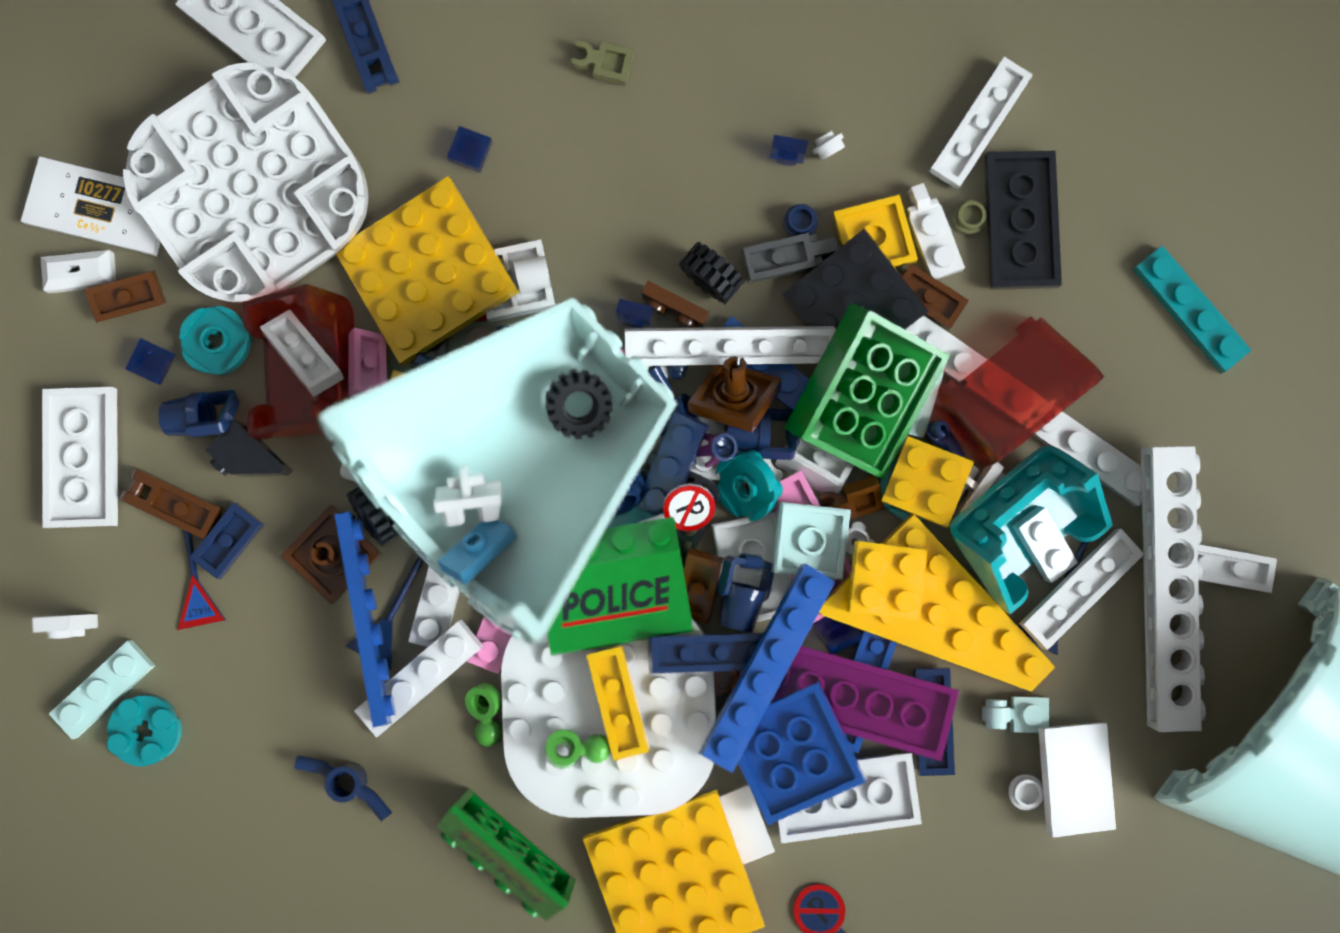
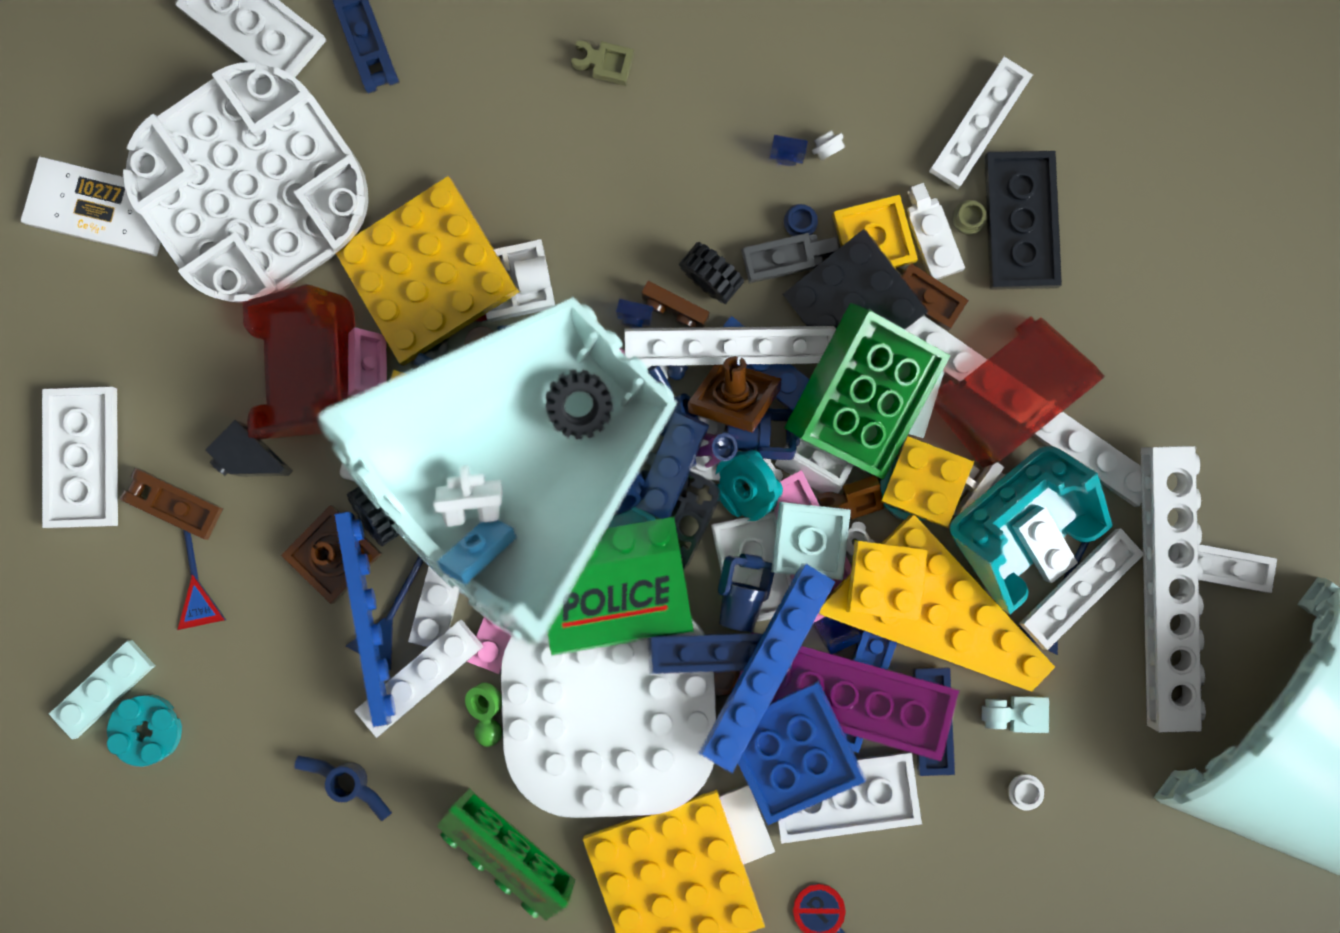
white plate [32,614,98,639] -> none
white piece [41,250,116,293] -> none
reddish brown plate [84,270,167,323] -> none
clear blue plate [125,338,176,385] -> none
dark blue piece [158,390,240,437] -> none
teal plate [179,306,253,376] -> none
dark blue plate [190,502,264,579] -> none
white plate [260,309,344,397] -> none
clear blue plate [447,126,493,173] -> none
bright green plate [544,730,611,769] -> none
yellow plate [586,645,650,761] -> none
piece [638,484,716,531] -> none
reddish brown plate [684,548,724,624] -> none
dark blue arm [926,420,966,457] -> none
white tile [1038,722,1116,837] -> none
teal plate [1132,245,1252,374] -> none

